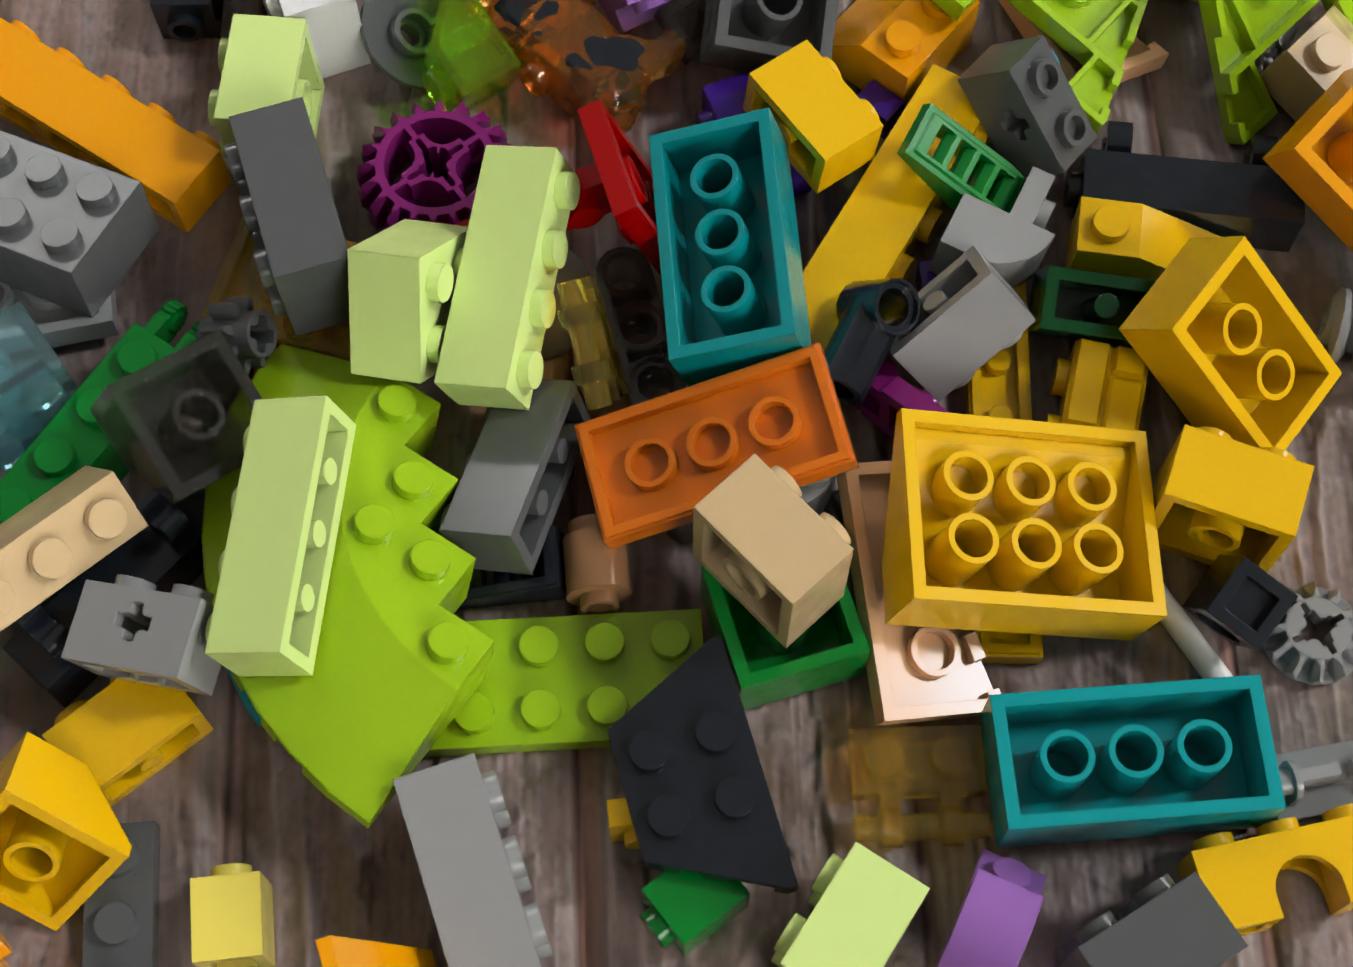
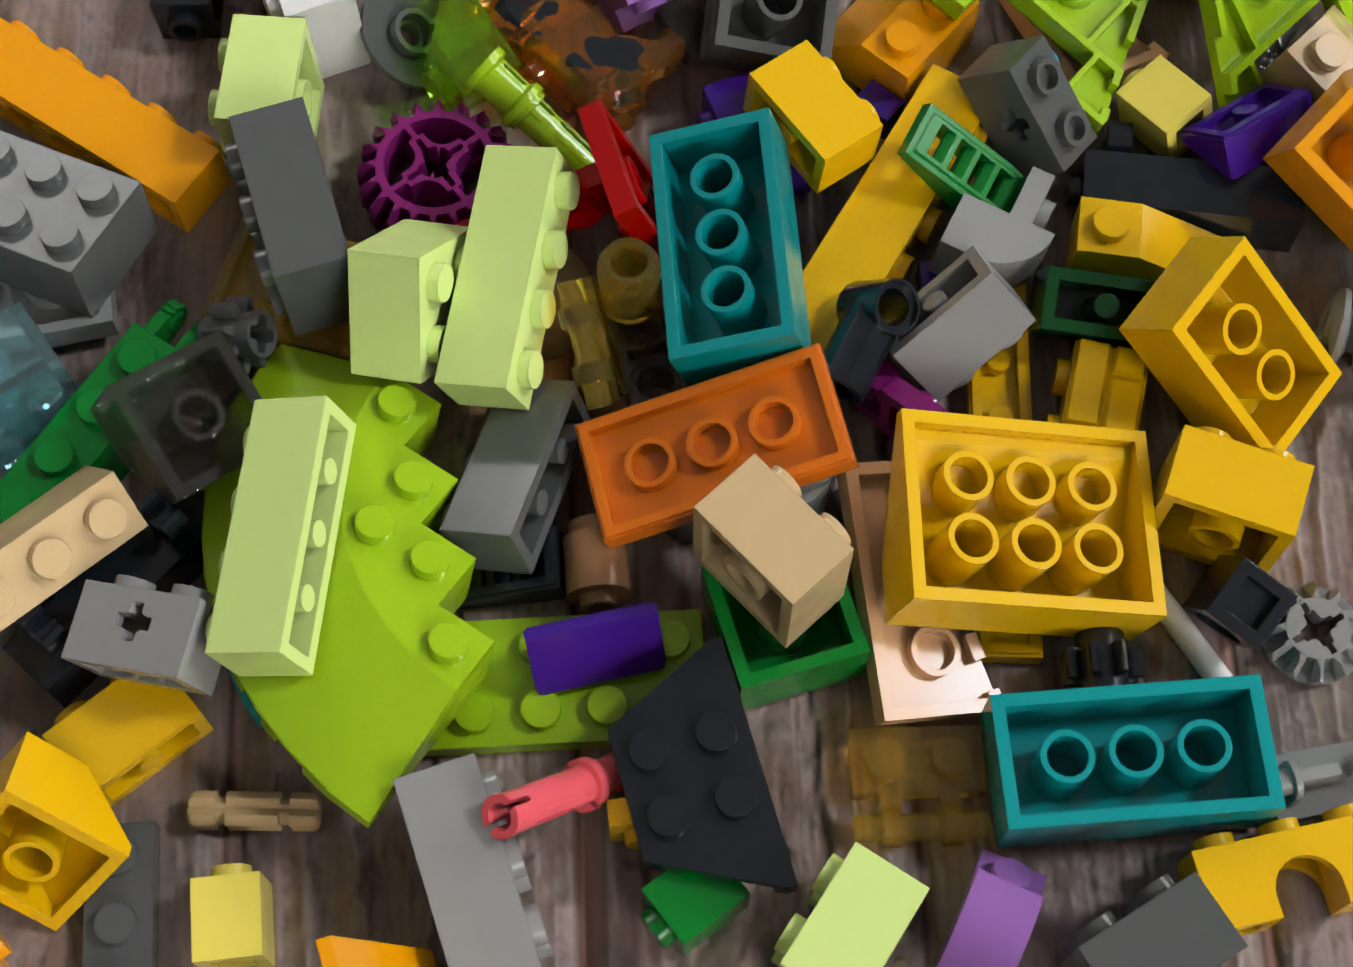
none -> tan axle [187,790,323,832]
none -> lime pin [463,46,595,171]
none -> coral pin [481,751,623,840]
none -> dark purple slope [523,601,666,695]
none -> clear yellow brick [597,237,662,324]
none -> black gear [1060,627,1145,688]
none -> light yellow brick [1116,55,1213,157]
none -> dark purple slope [1180,83,1313,180]

